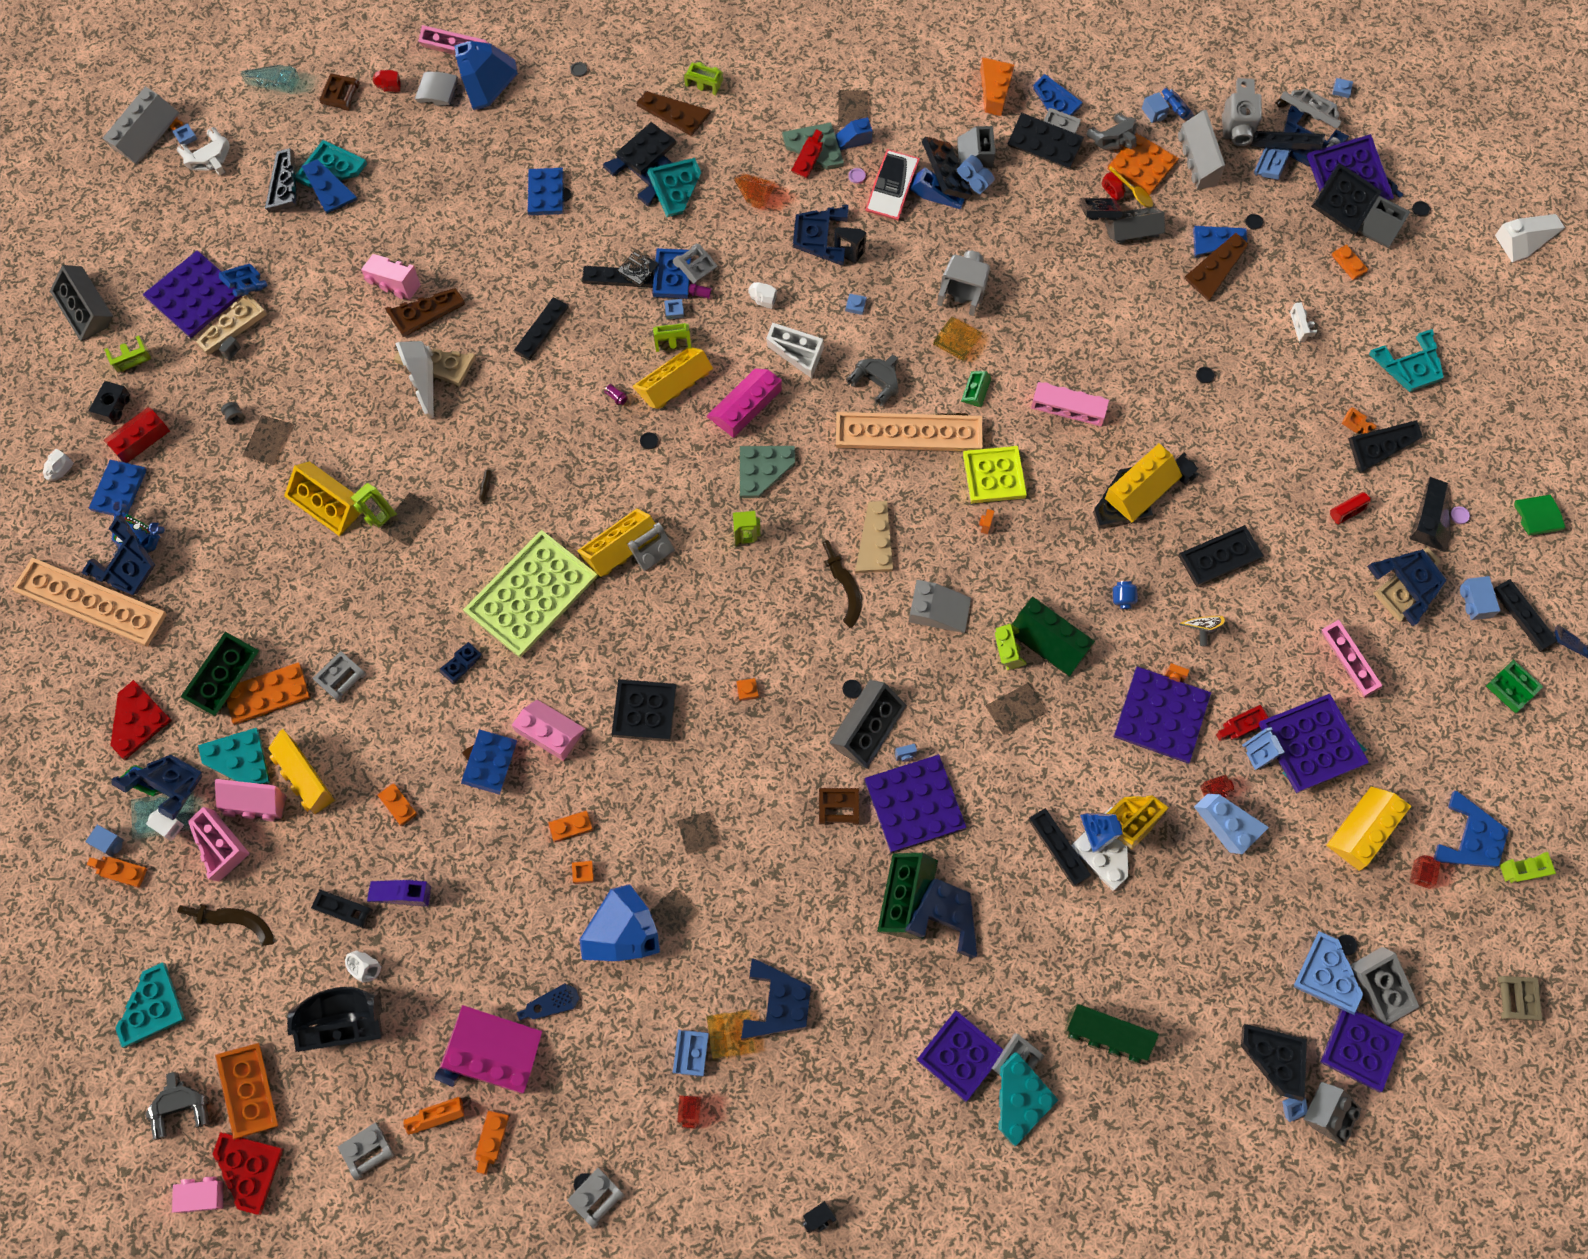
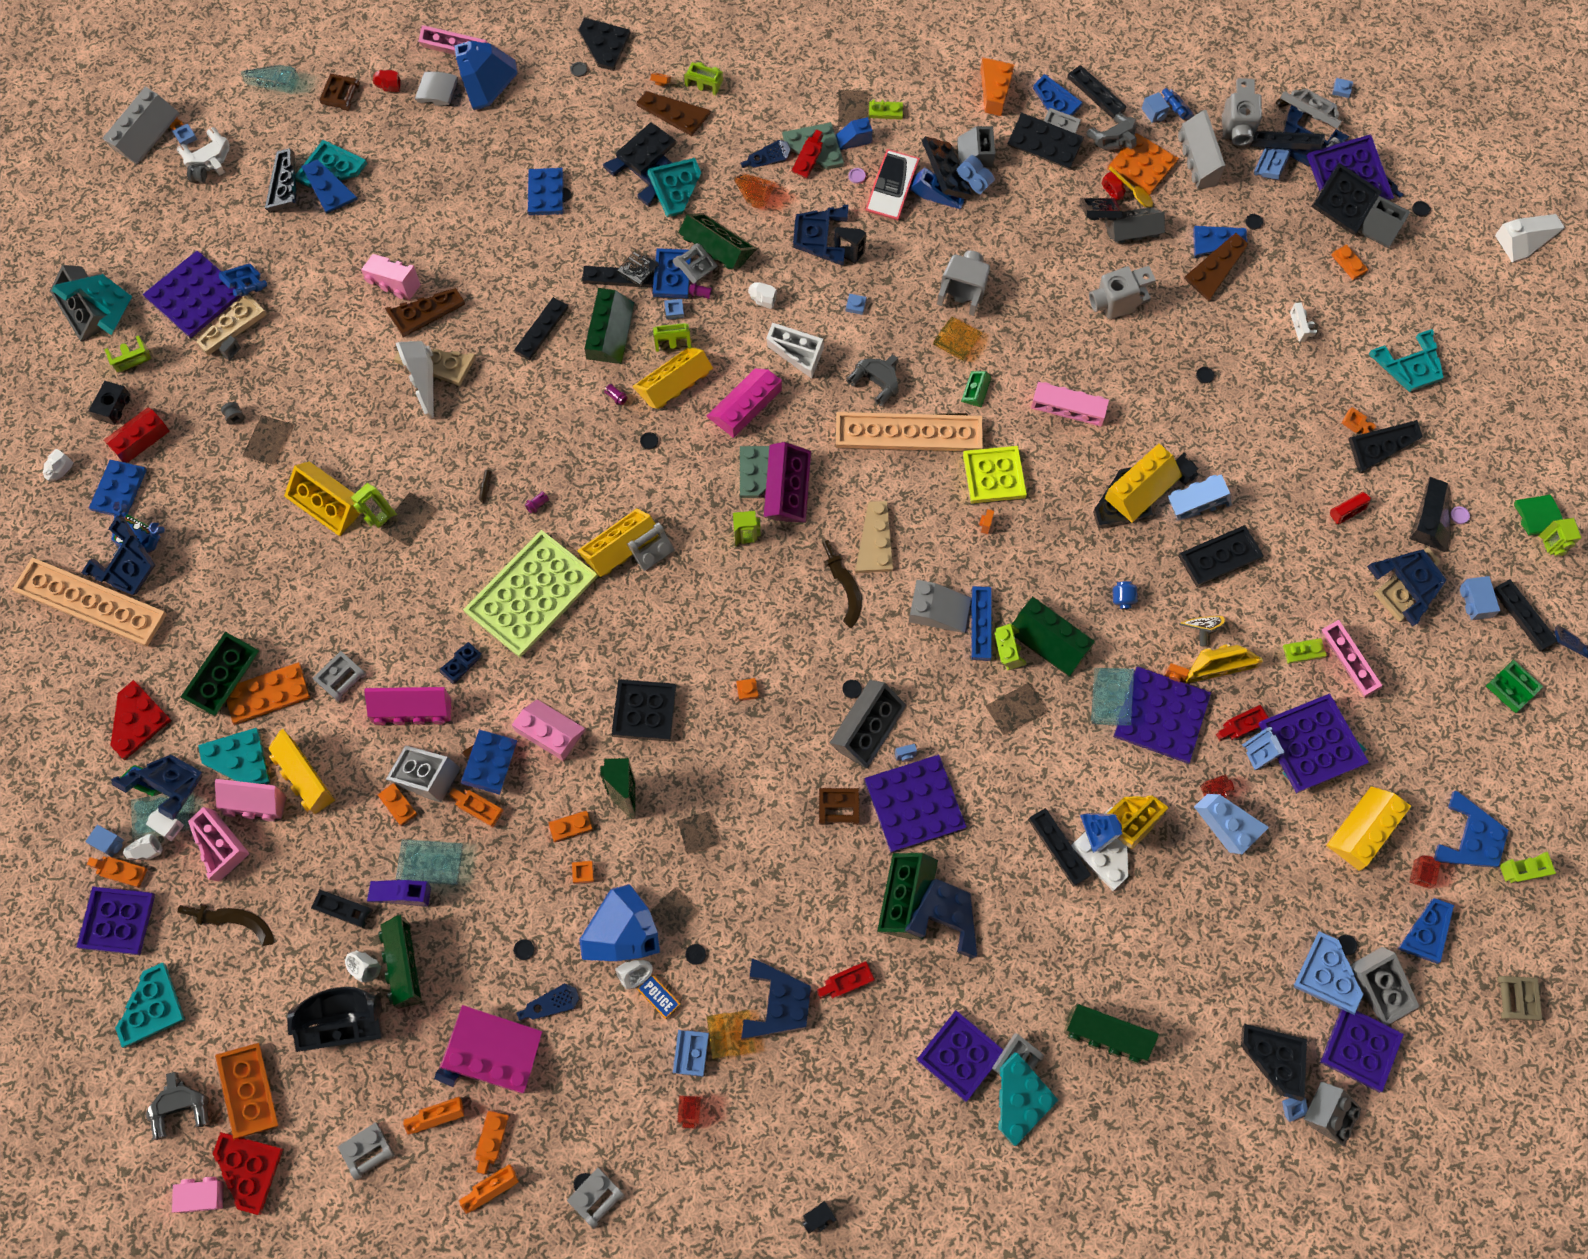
none -> teal wing [52,274,132,335]
none -> dark purple plate [76,886,155,956]
none -> white rock [123,834,163,861]
none -> dark grey wheel [187,165,207,183]
none -> dark pink slope [364,687,452,725]
none -> dark green slope [379,915,422,1009]
none -> light grey slope [386,745,460,802]
none -> clear light blue plate [396,839,463,885]
none -> orange hinge [449,788,504,828]
none -> orange hinge [459,1164,519,1214]
none -> black piece [513,939,534,960]
none -> magenta pin [525,491,549,513]
none -> black plate [578,17,631,71]
none -> dark green slope [584,288,635,364]
none -> dark green slope [600,758,636,819]
none -> white rock [615,960,653,990]
none -> tile [637,974,681,1019]
none -> orange plate [650,73,671,86]
none -> dark green slope [678,213,757,270]
none -> black piece [685,944,706,965]
none -> dark blue piece [740,140,790,168]
none -> magenta slope [764,442,811,523]
none -> red hinge [817,961,875,999]
none -> lime plate [869,100,903,120]
none -> blue plate [971,586,991,661]
none -> black plate [1067,65,1127,119]
none -> light grey piece [1089,266,1156,319]
none -> clear light blue plate [1091,668,1134,725]
none -> light blue wedge [1168,474,1232,521]
none -> yellow wedge [1184,644,1263,684]
none -> lime plate [1283,638,1327,664]
none -> blue wing [1398,898,1454,964]
none -> lime window [1538,518,1582,557]

